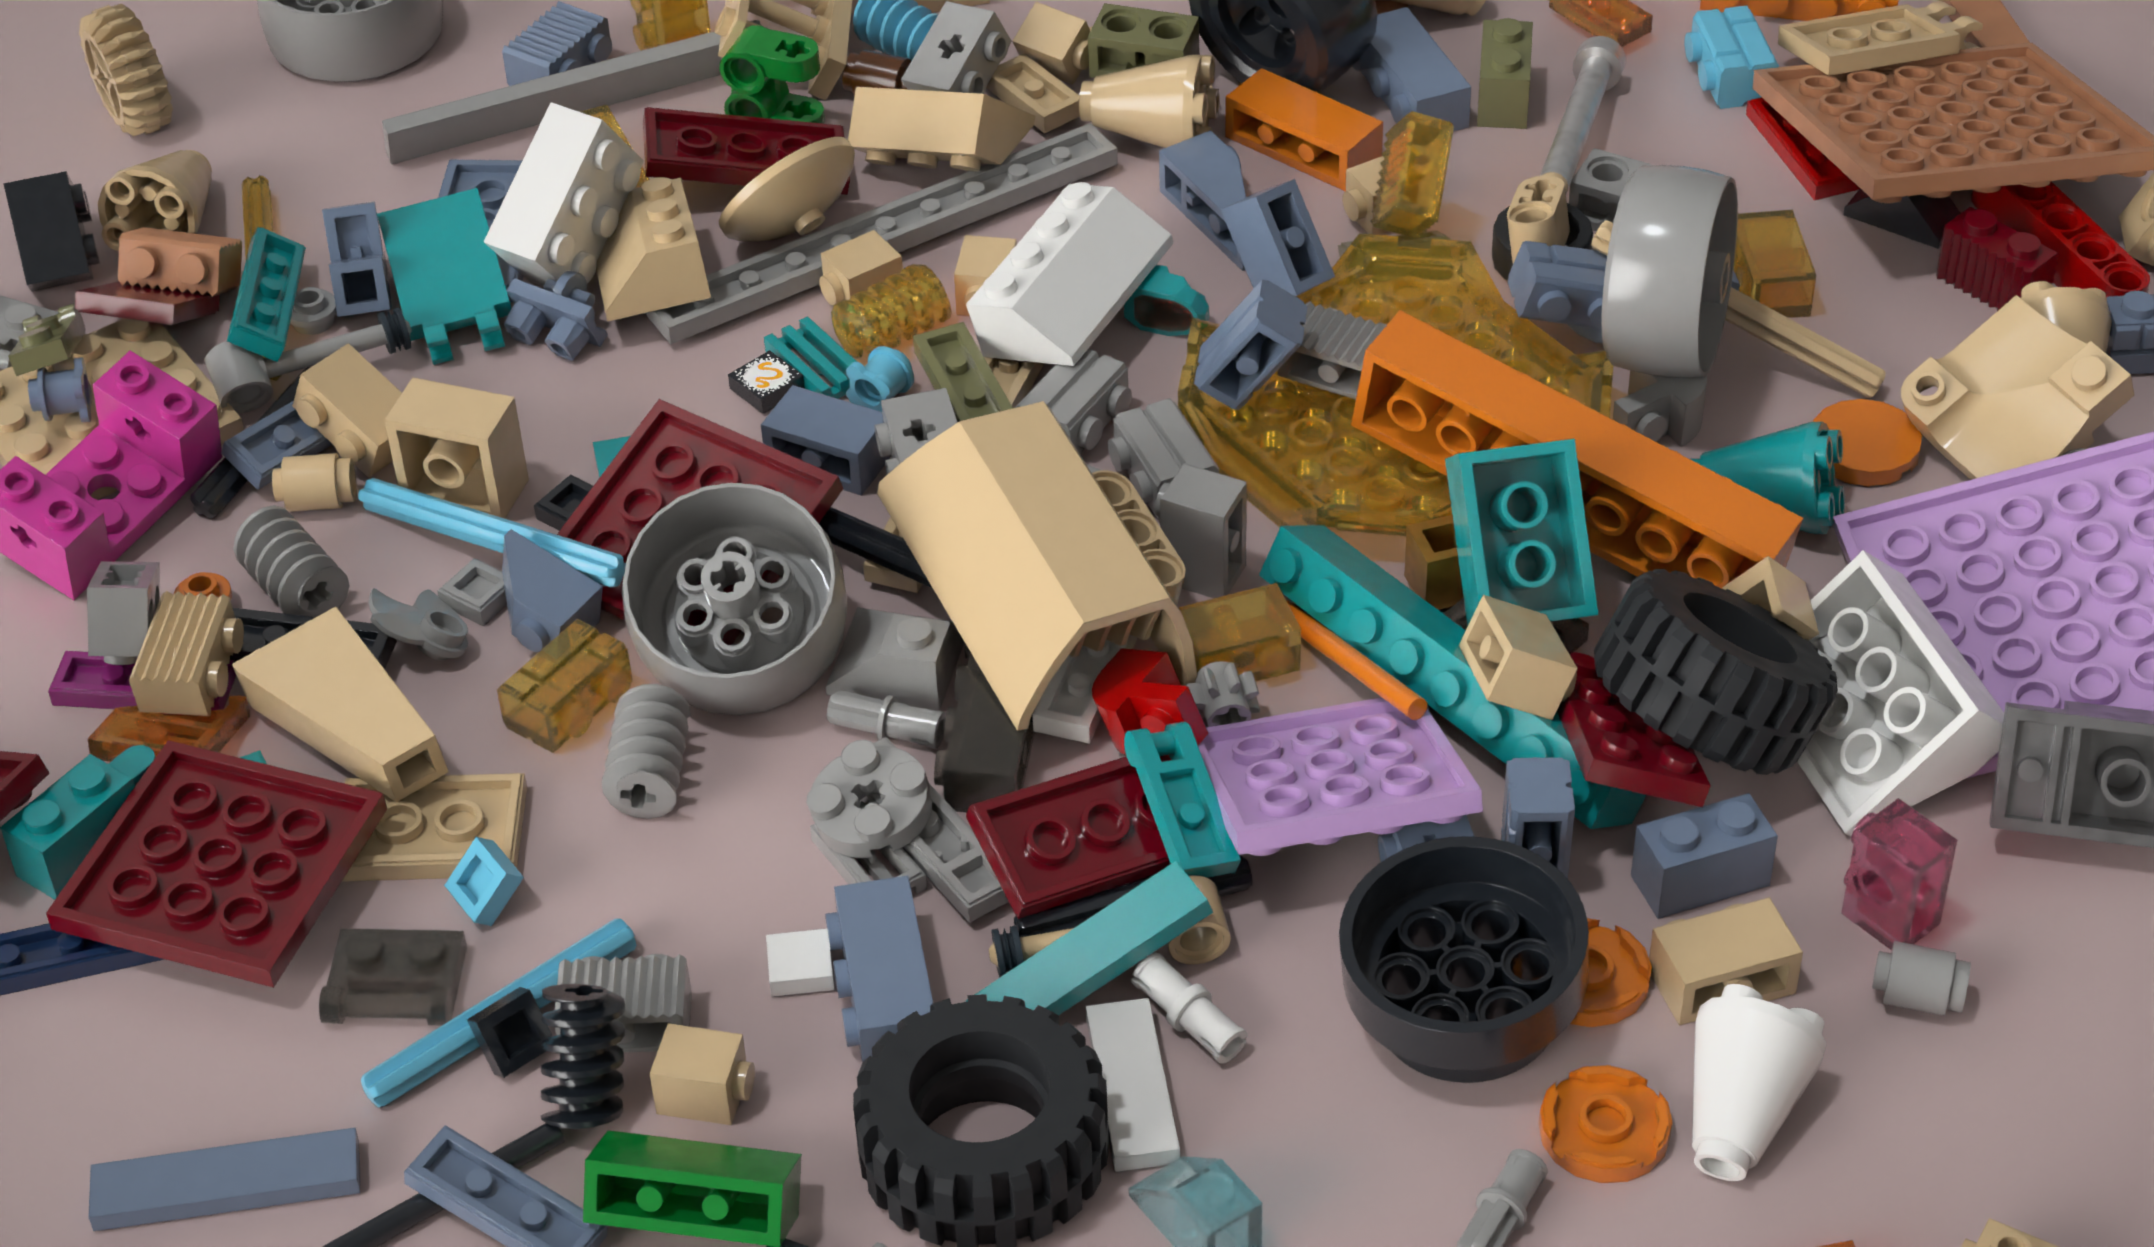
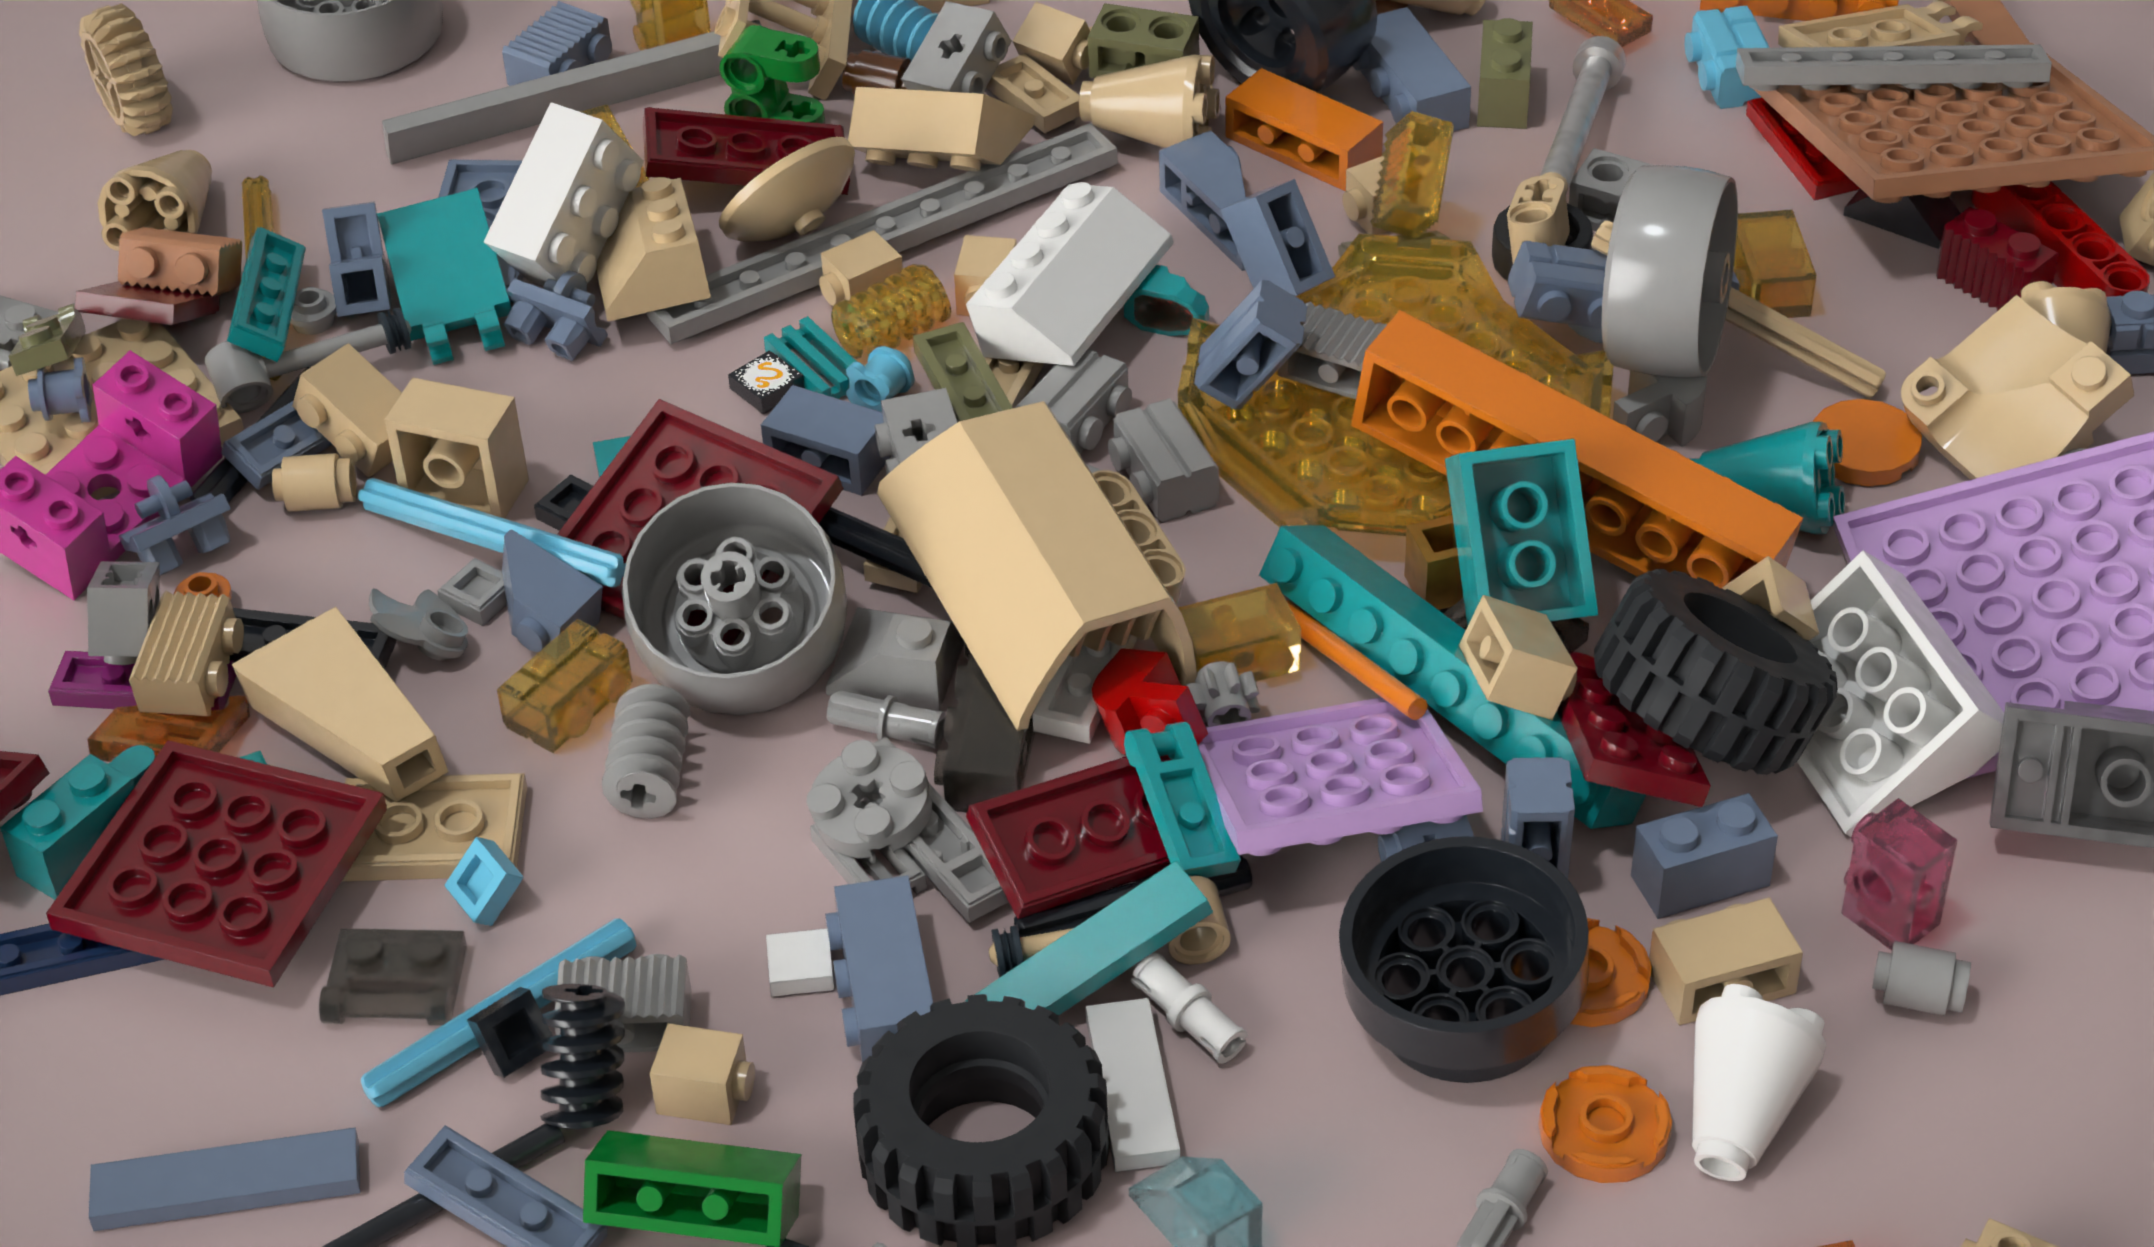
black brick [3,171,100,292] -> none
light grey piece [233,505,350,617] -> none
light grey brick [1155,463,1247,601] -> none
none -> sand blue hips [119,475,231,575]
none -> light grey plate [1736,44,2052,91]

